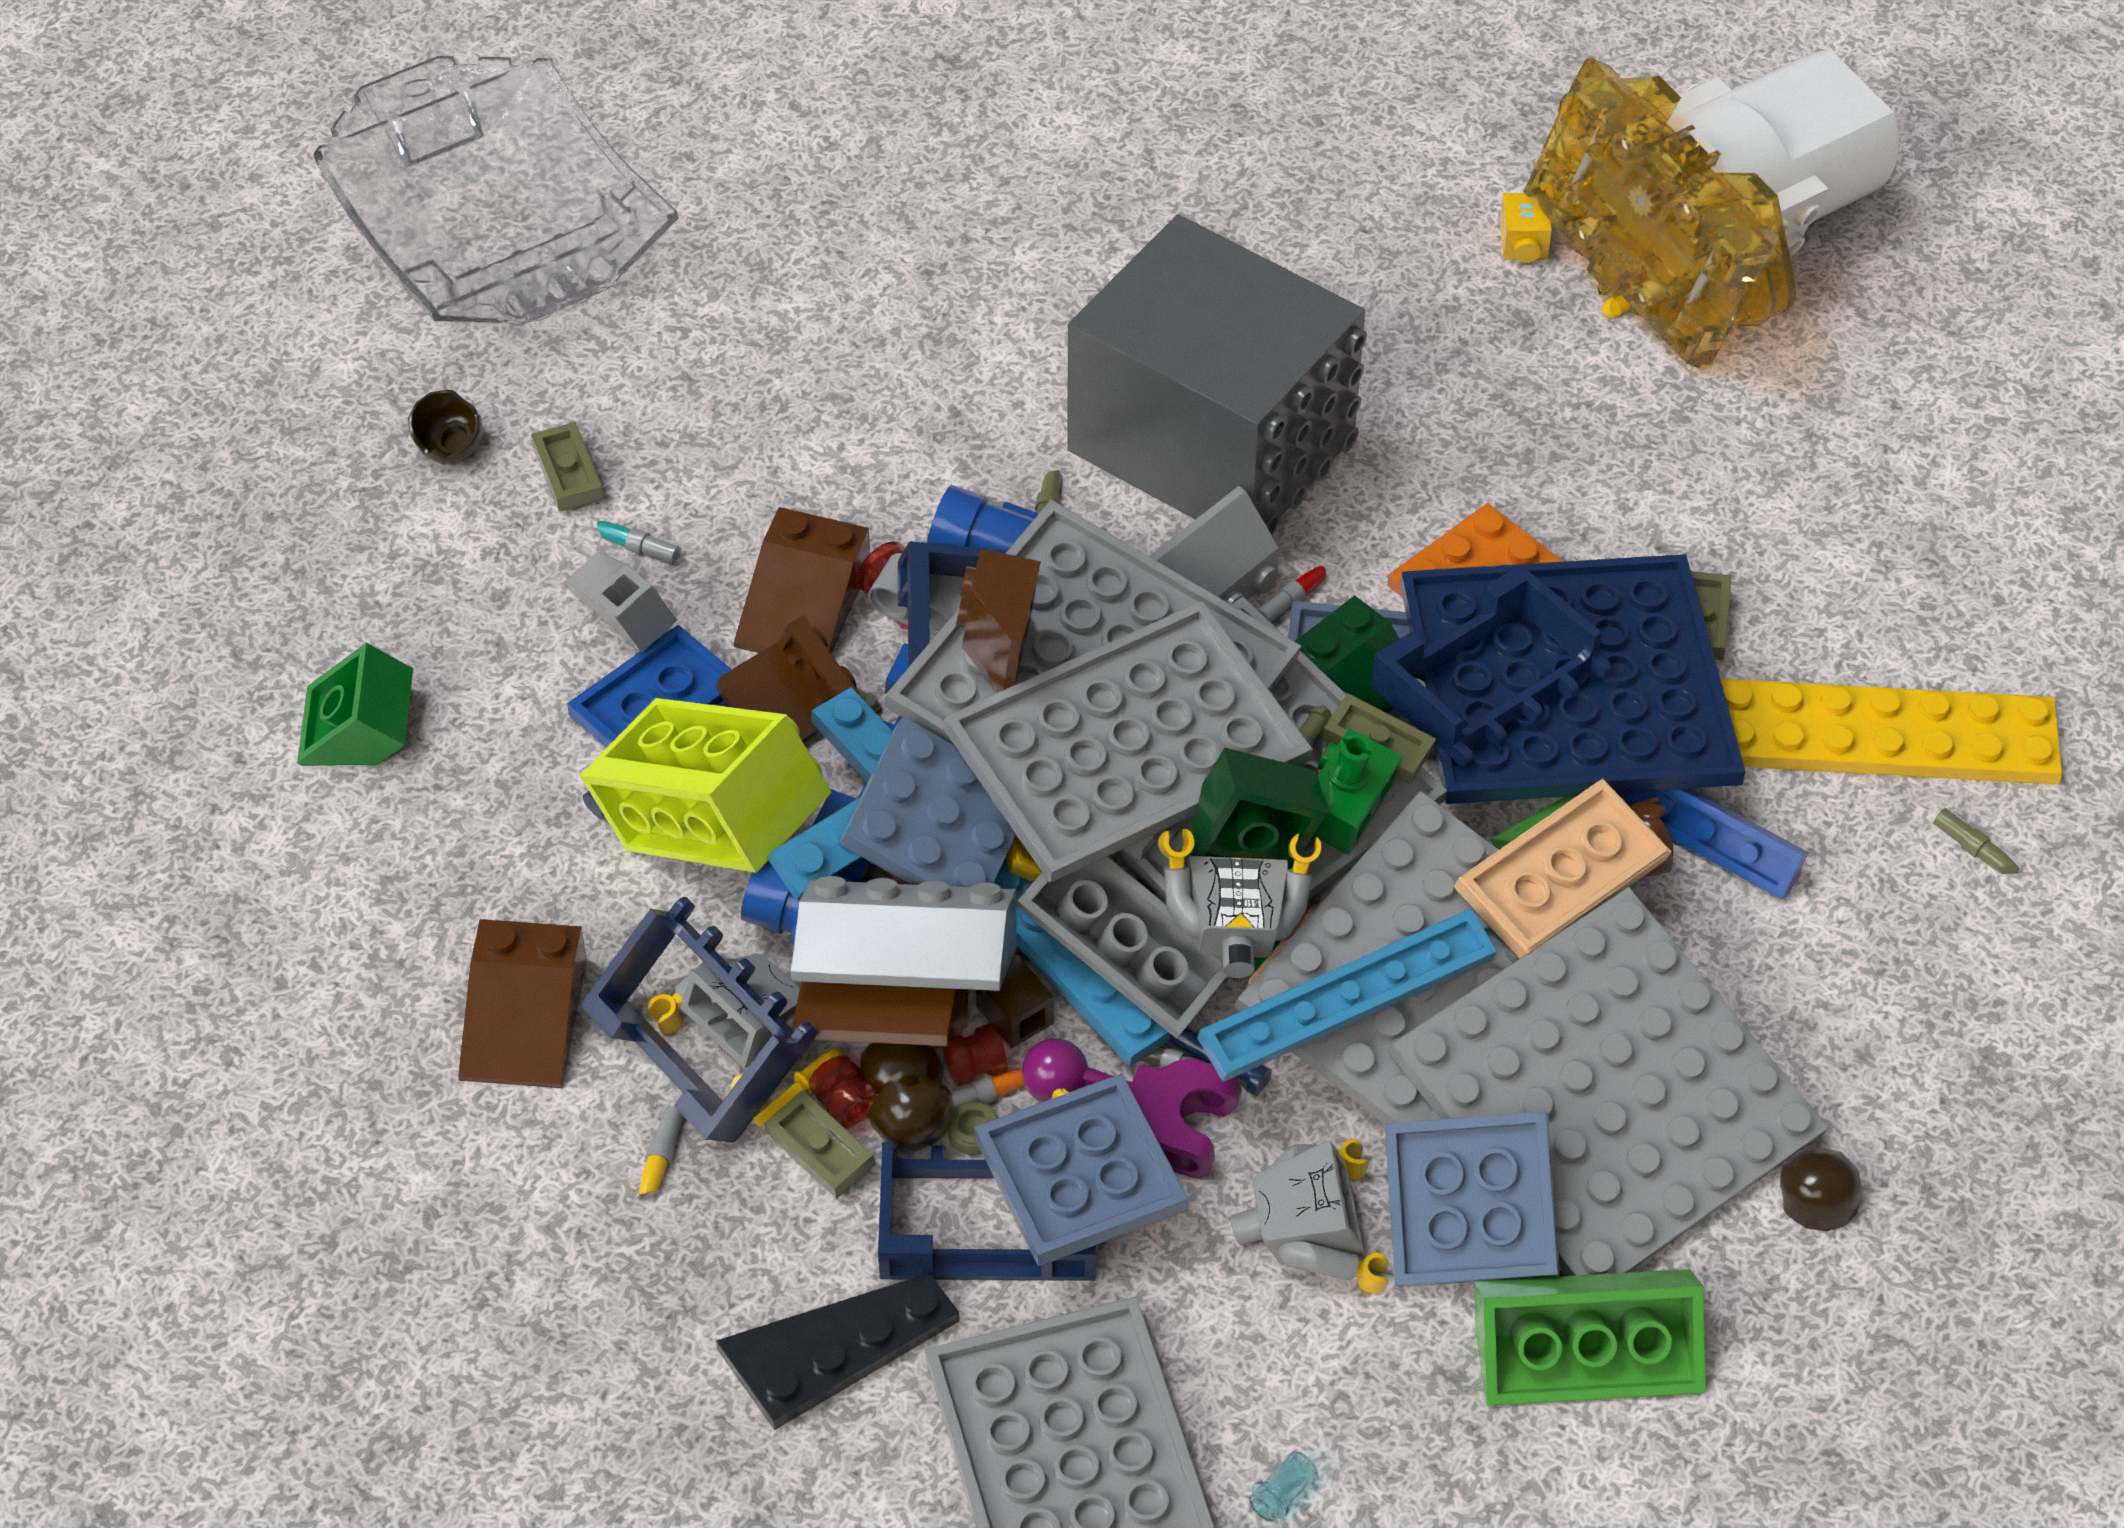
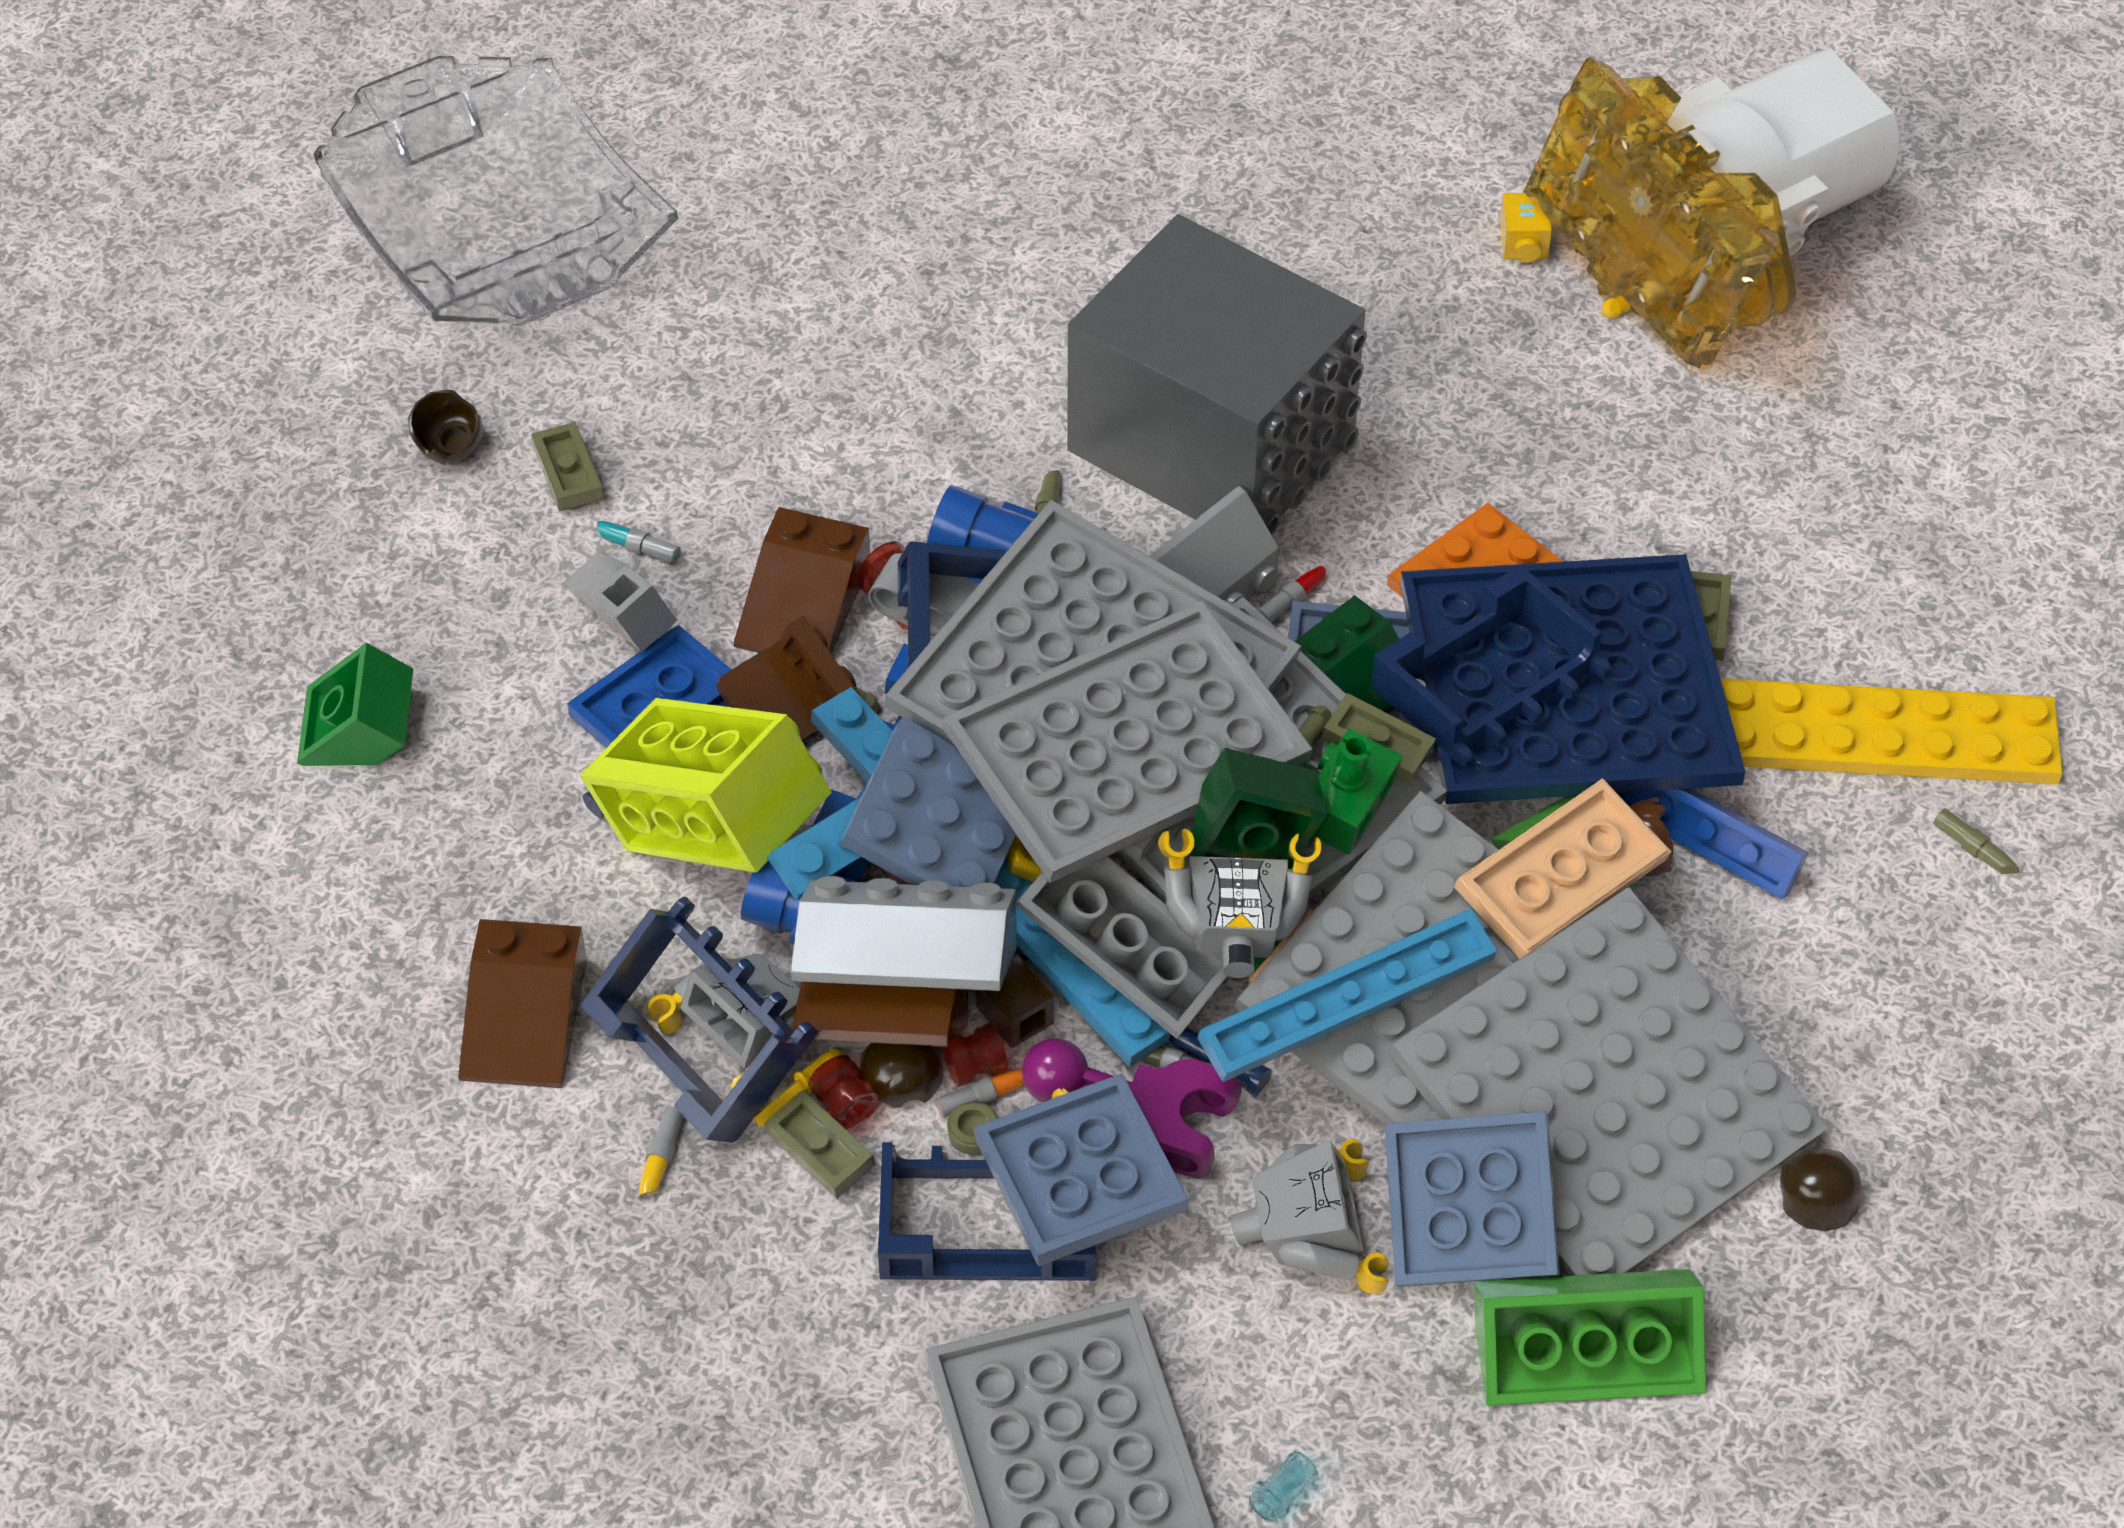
black wing [716,1273,960,1430] -> none
dark brown hair [868,1075,954,1152] -> none
reddish brown slope [956,549,1041,693] -> none

